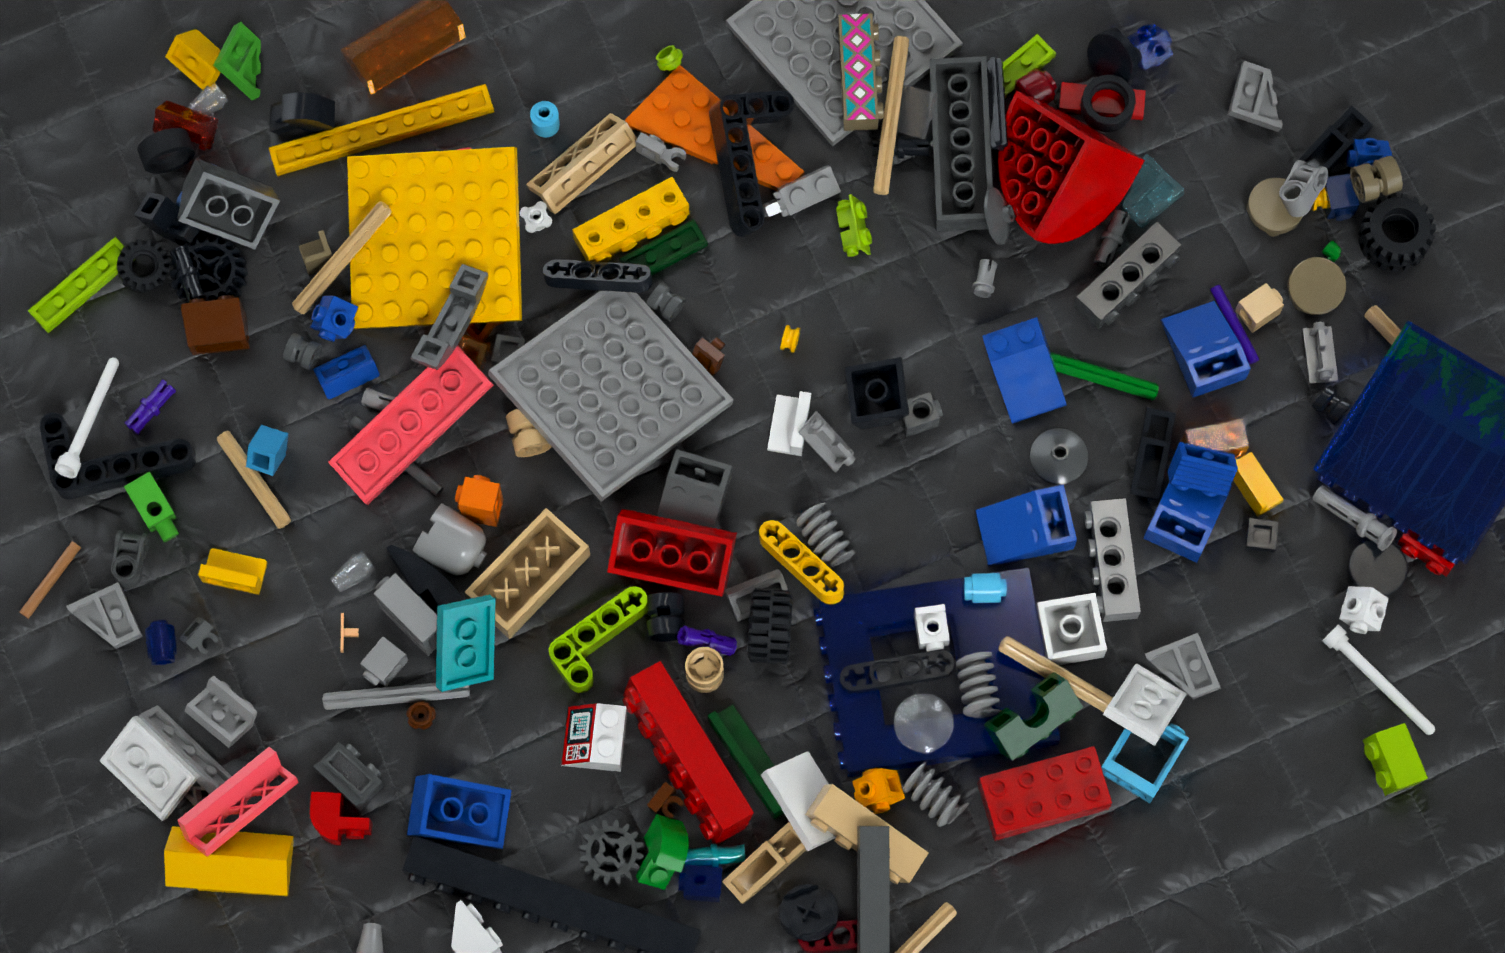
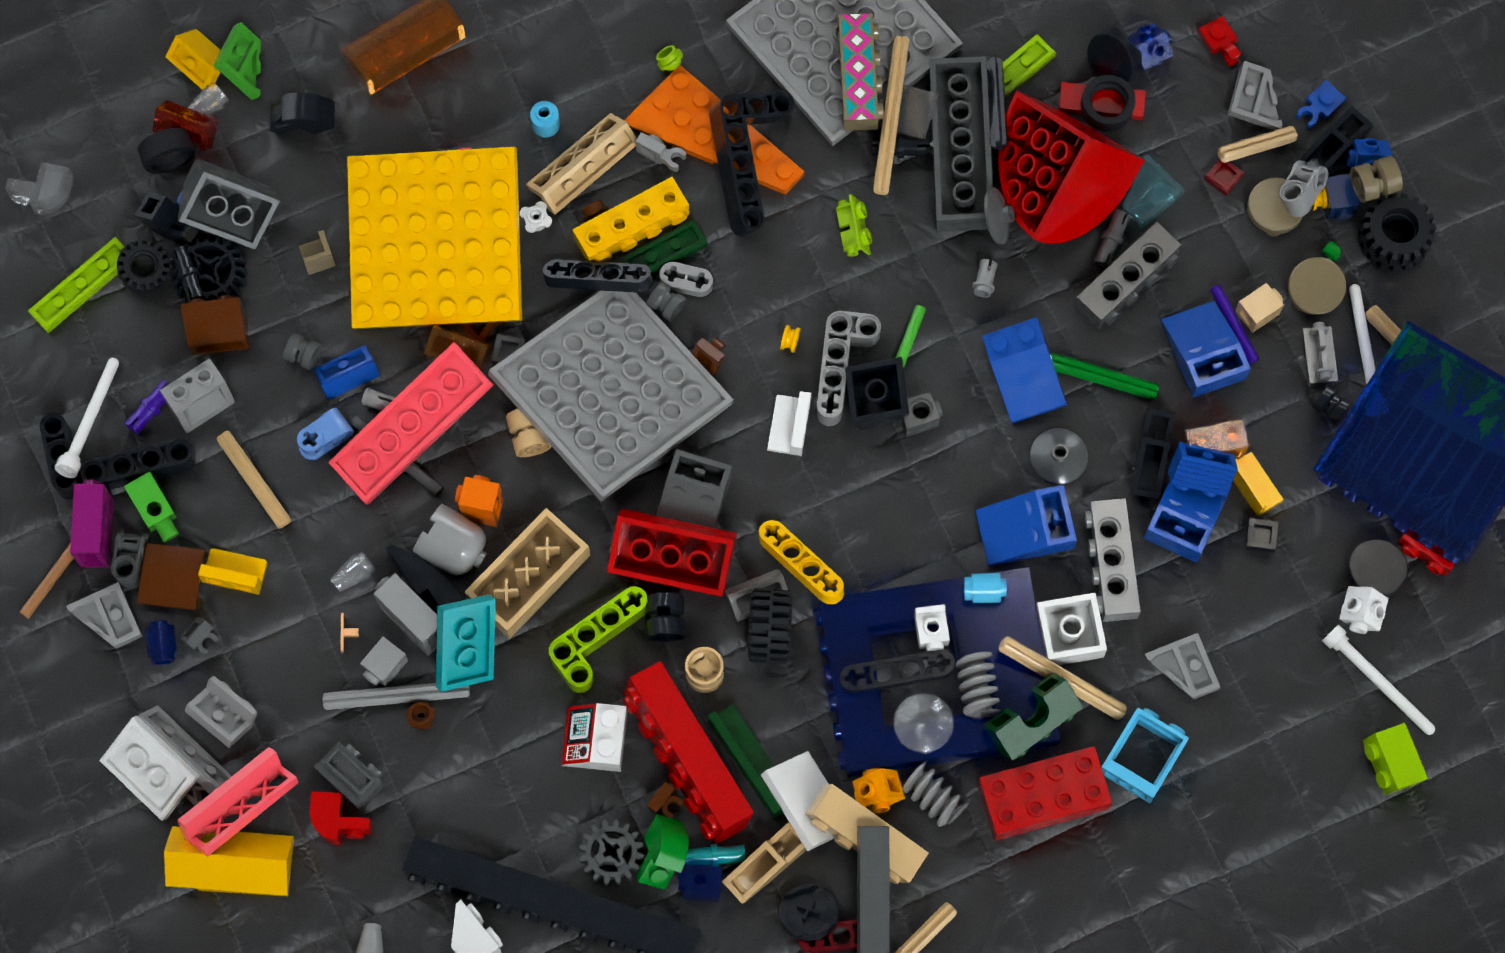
dark azure brick [246,425,288,476] -> none
yellow tile [268,84,494,176] -> none
tan axle [292,201,392,314] -> none
blue brick [310,295,358,342] -> none
blue slope [407,774,512,849] -> none
dark grey slope [410,264,489,370] -> none
dark purple pin [677,626,737,656] -> none
light grey hinge [762,165,841,217] -> none
light grey piece [796,502,856,567] -> none
light grey hinge [798,411,855,472] -> none
dark red head [1013,69,1057,104] -> none
white tile [1103,664,1187,746] -> none
light grey pin [1313,485,1397,551] -> none
none -> clear brick [5,162,74,215]
none -> magenta brick [70,480,114,568]
none -> reddish brown slope [137,542,206,610]
none -> light grey window [160,358,235,434]
none -> medium blue piece [297,408,354,460]
none -> reddish brown plate [582,200,609,222]
none -> light grey beam [660,262,713,297]
none -> light grey beam [816,311,881,426]
none -> bright green bar [896,305,926,368]
none -> red plate [1198,16,1241,67]
none -> dark red tile [1204,159,1245,196]
none -> tan axle [1217,126,1298,163]
none -> blue plate [1295,80,1347,130]
none -> white piece [1349,284,1389,417]

